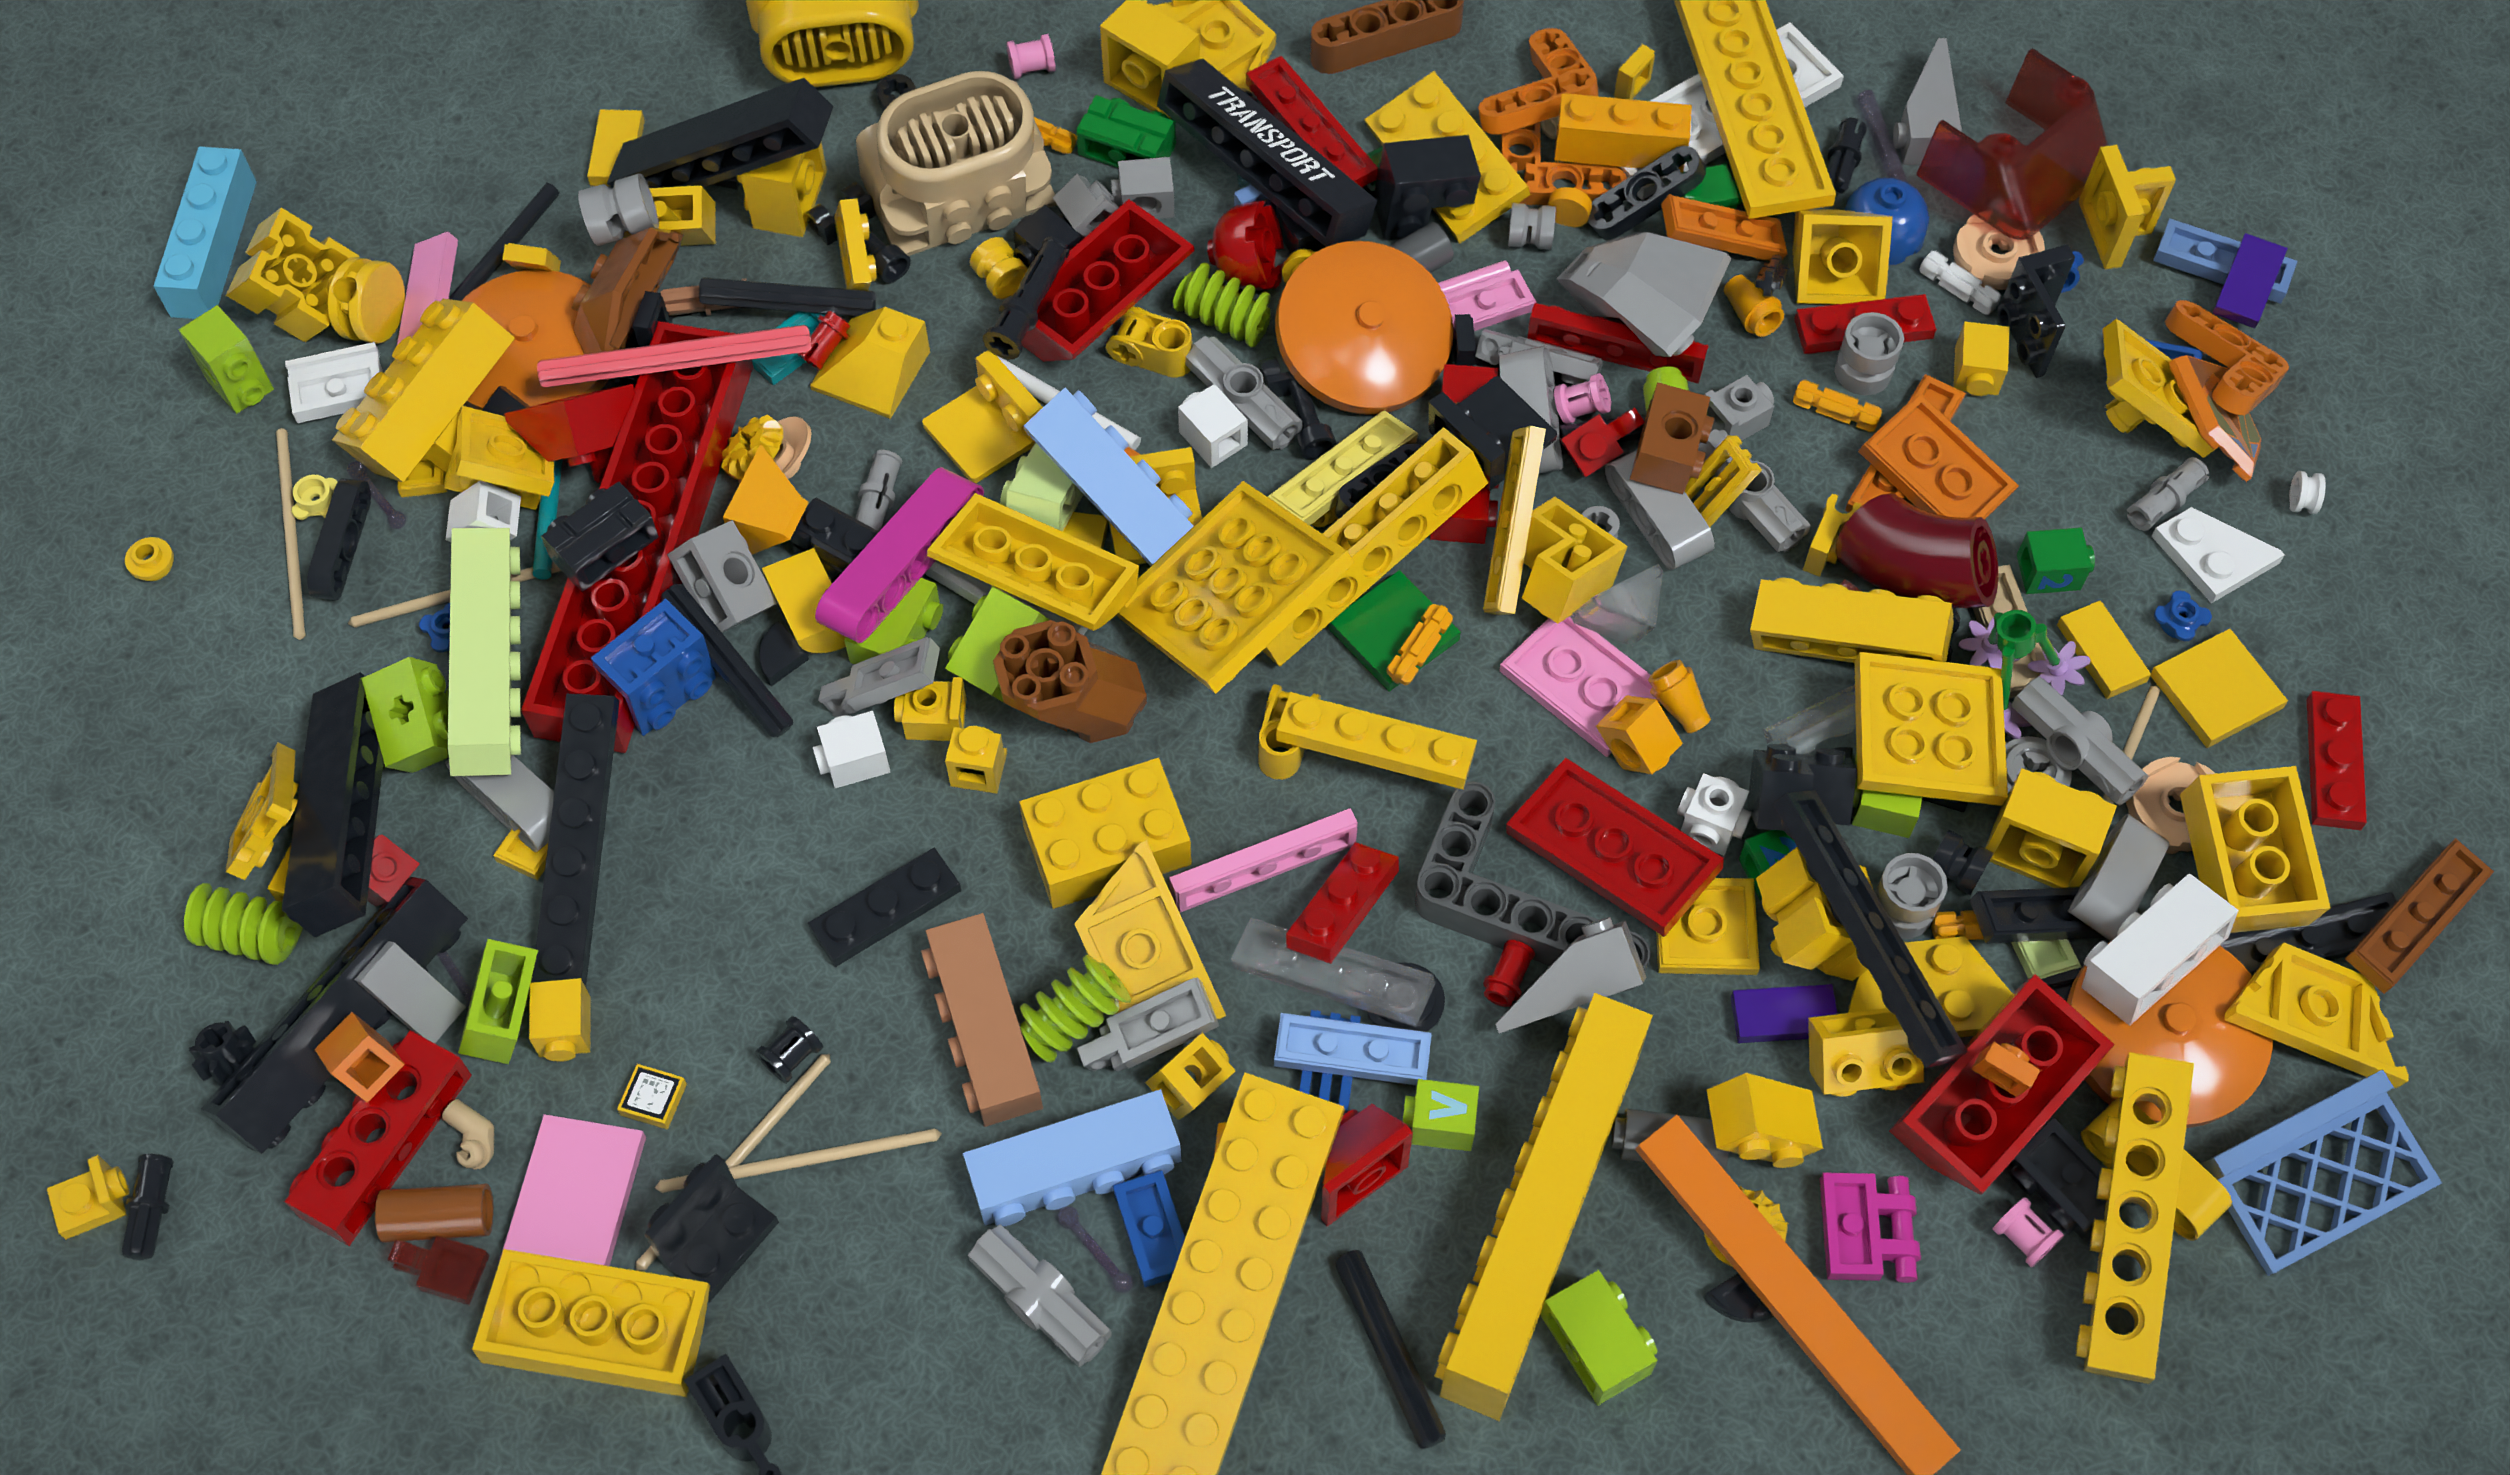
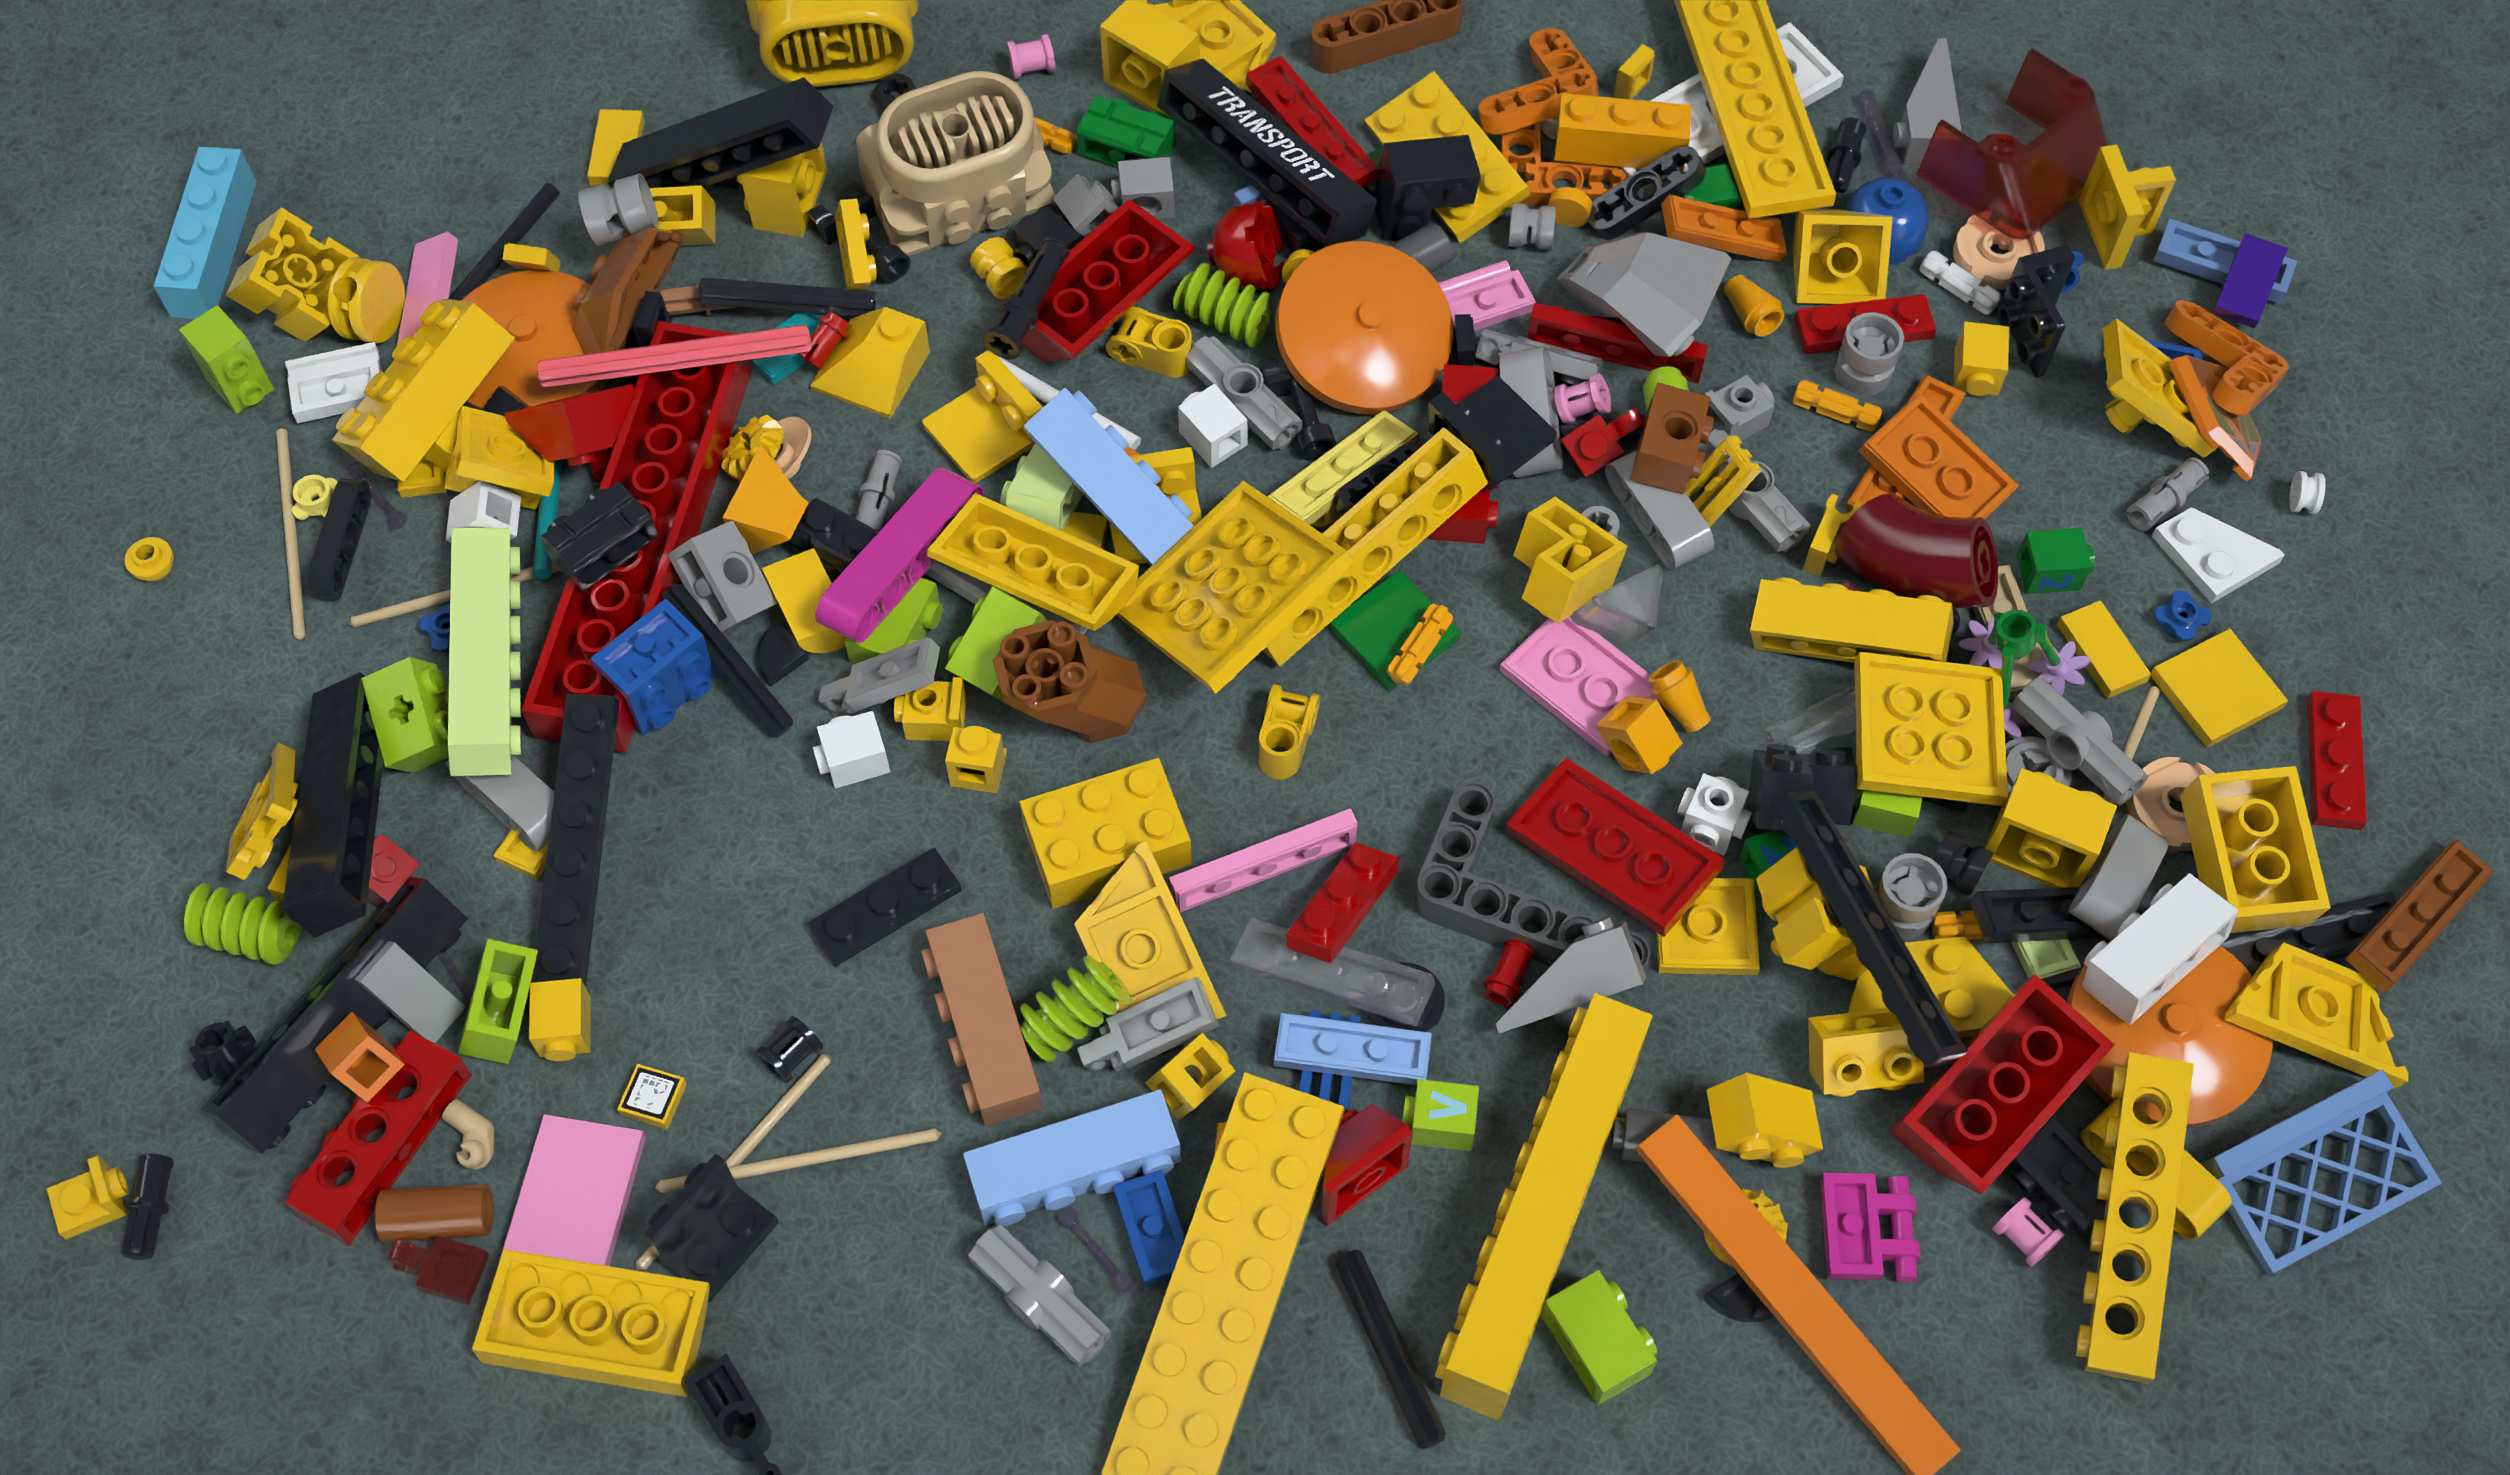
yellow plate [1276,692,1477,790] -> none
yellow tile [1483,426,1546,615] -> none
dark purple tile [1731,984,1837,1043] -> none
black axle [1755,255,1789,297] -> none
orange plate [1971,1042,2040,1097] -> none

